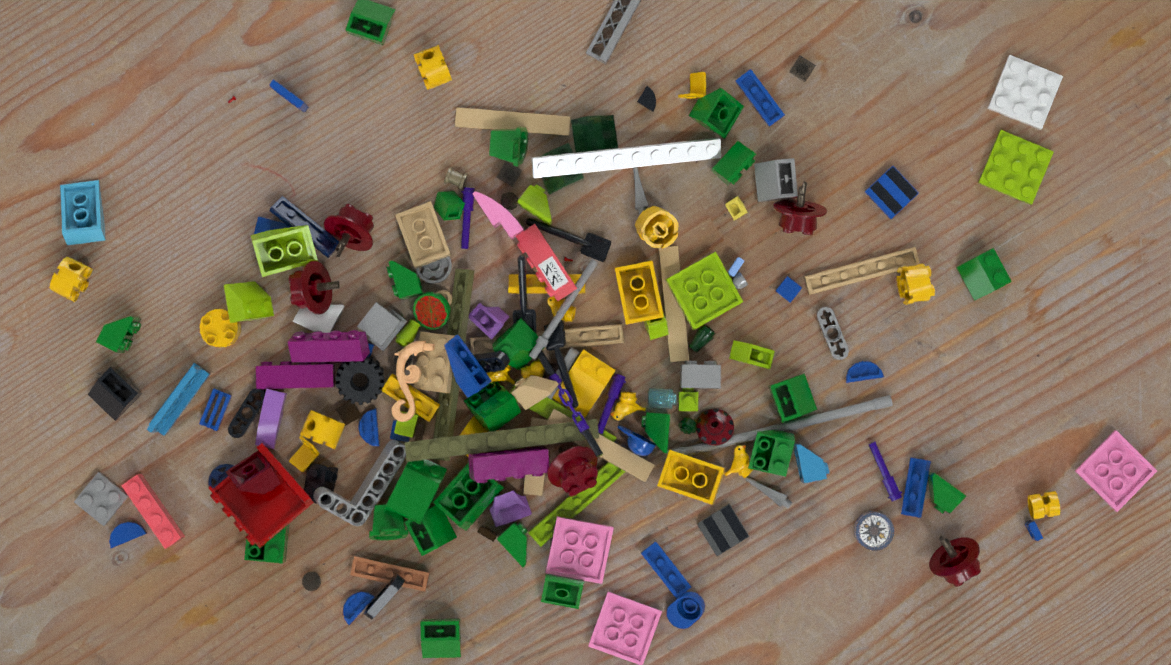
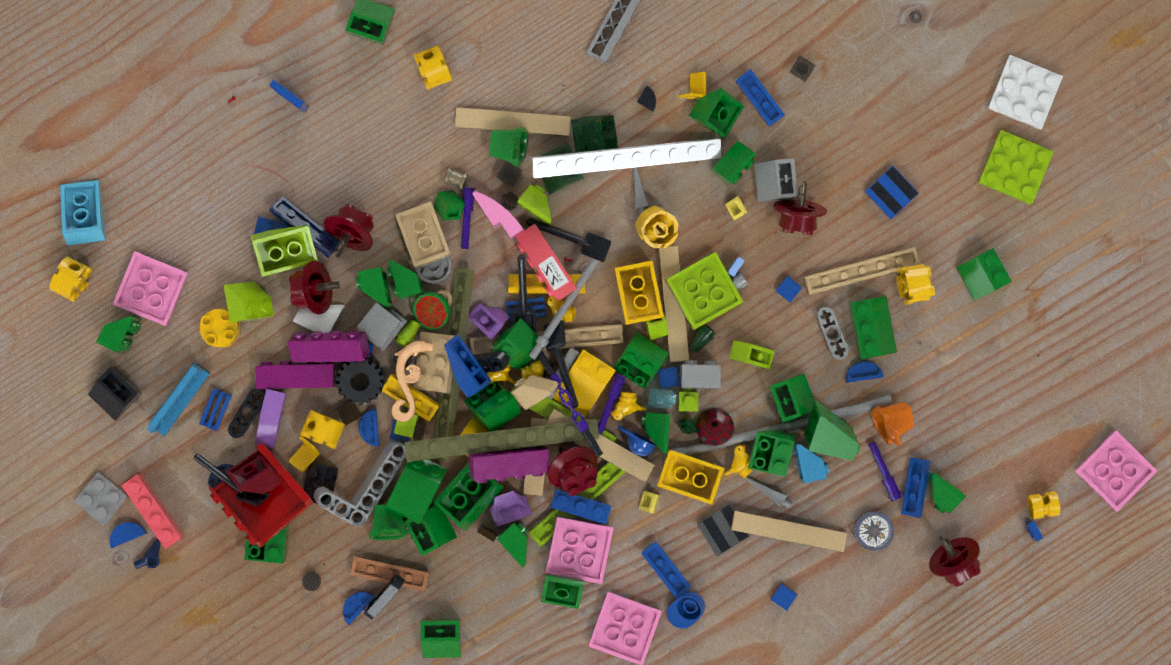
none -> bright pink plate [113,251,189,326]
none -> dark blue animal [133,539,161,569]
none -> black piece [194,454,270,507]
none -> green slope [355,267,393,308]
none -> blue tile [506,297,546,321]
none -> blue plate [551,489,611,524]
none -> green slope [613,332,669,389]
none -> light yellow slope [638,491,660,513]
none -> blue tile [658,367,680,389]
none -> tan tile [731,511,847,552]
none -> blue tile [770,584,797,611]
none -> green slope [804,401,860,461]
none -> green slope [848,296,897,360]
none -> orange container [871,401,914,446]

